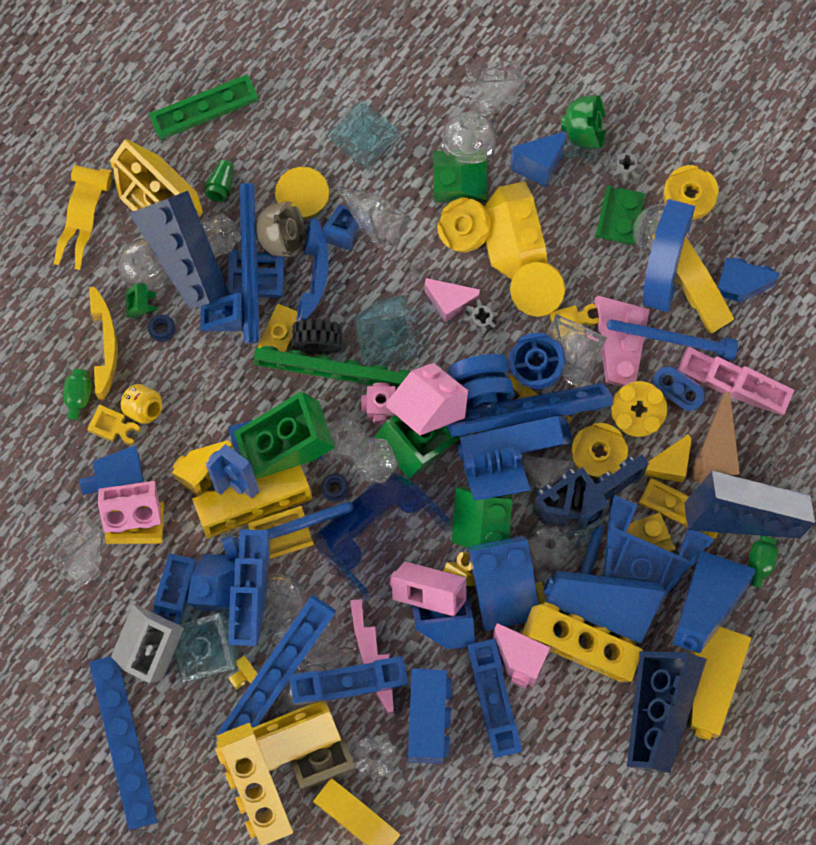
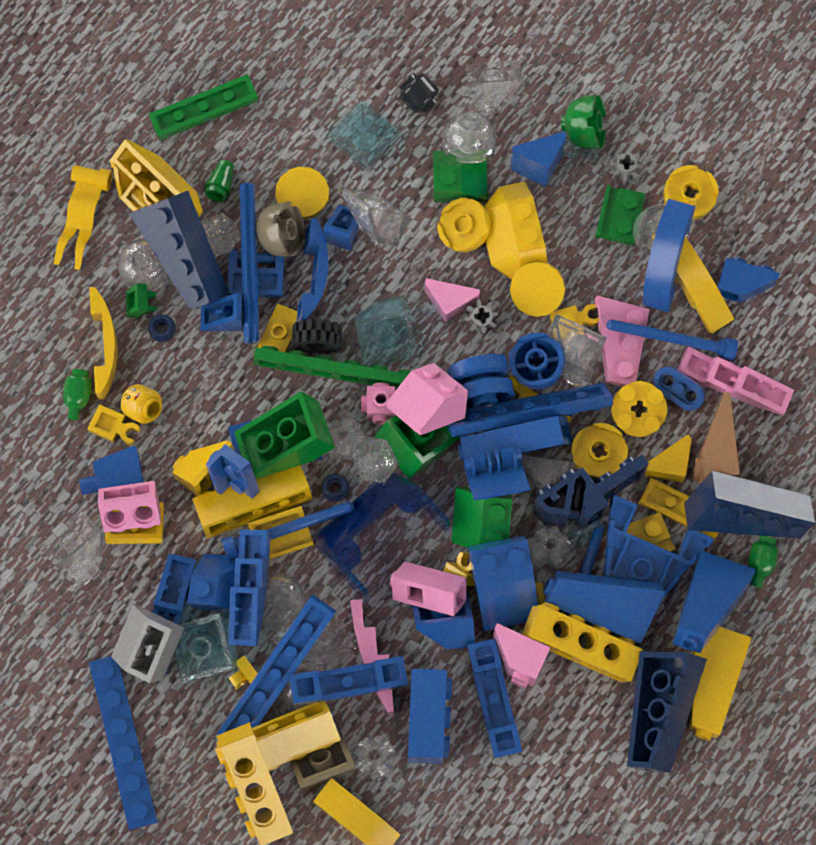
none -> black head [399,73,439,113]

